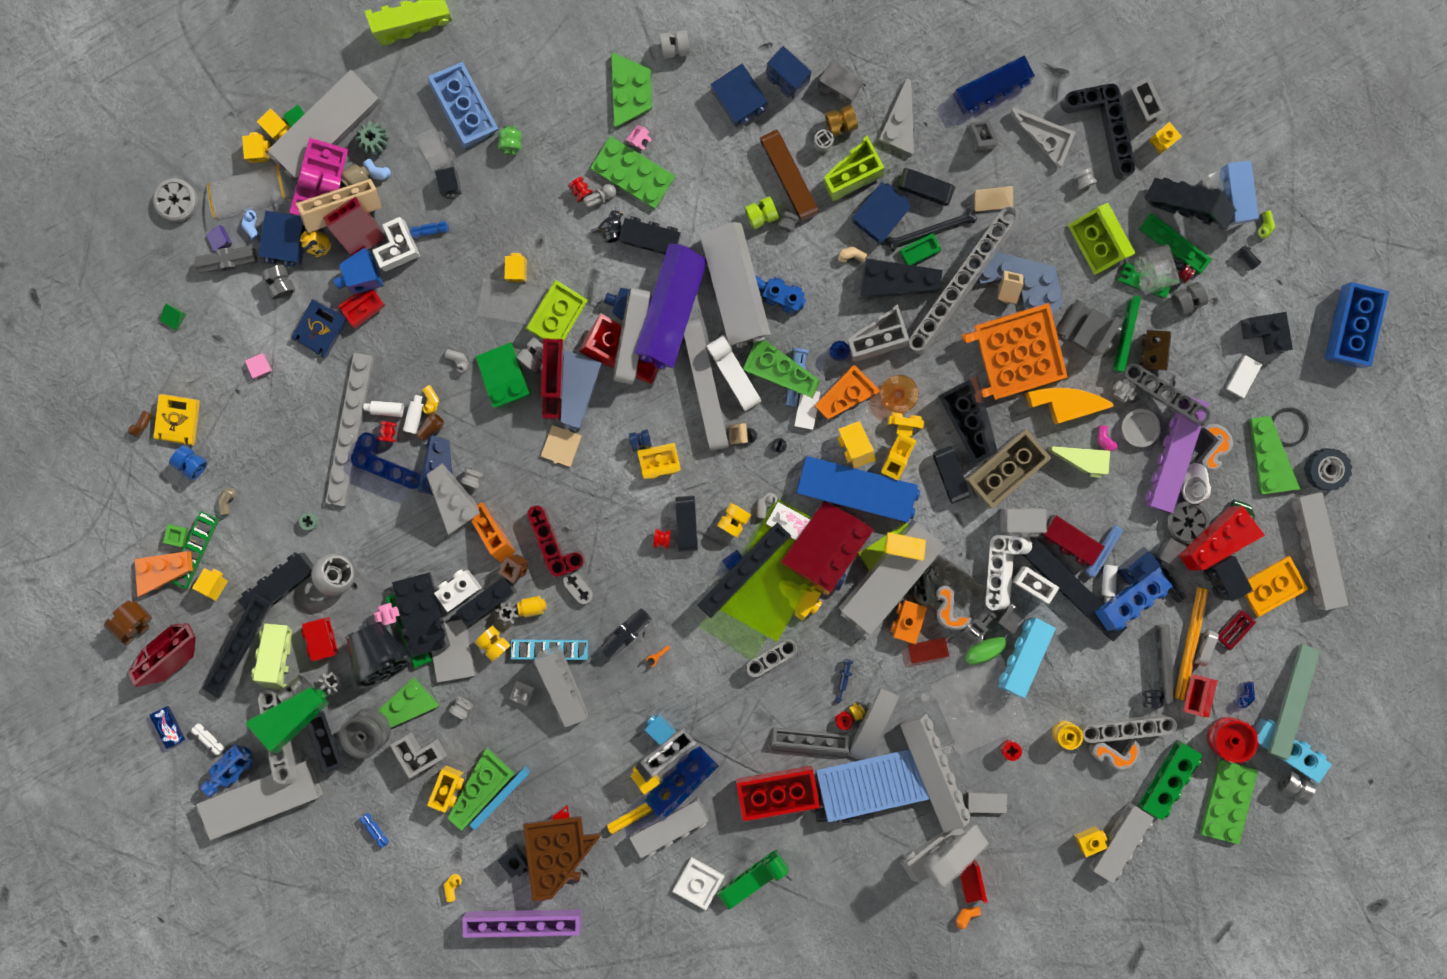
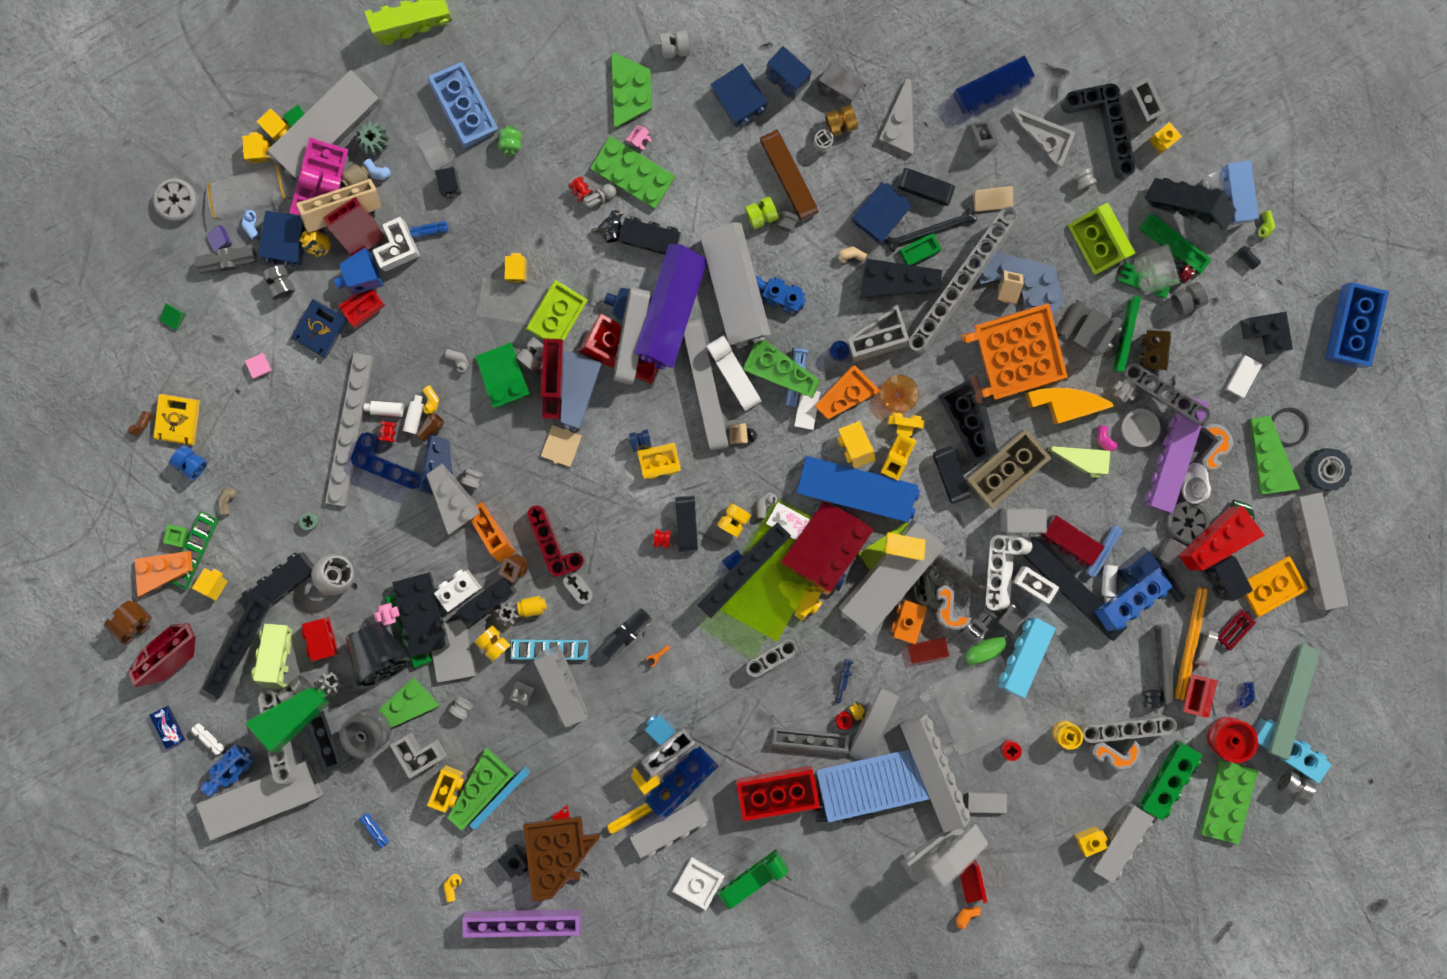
black hinge [771,438,787,453] -> none
lime wedge [824,136,885,201] -> none

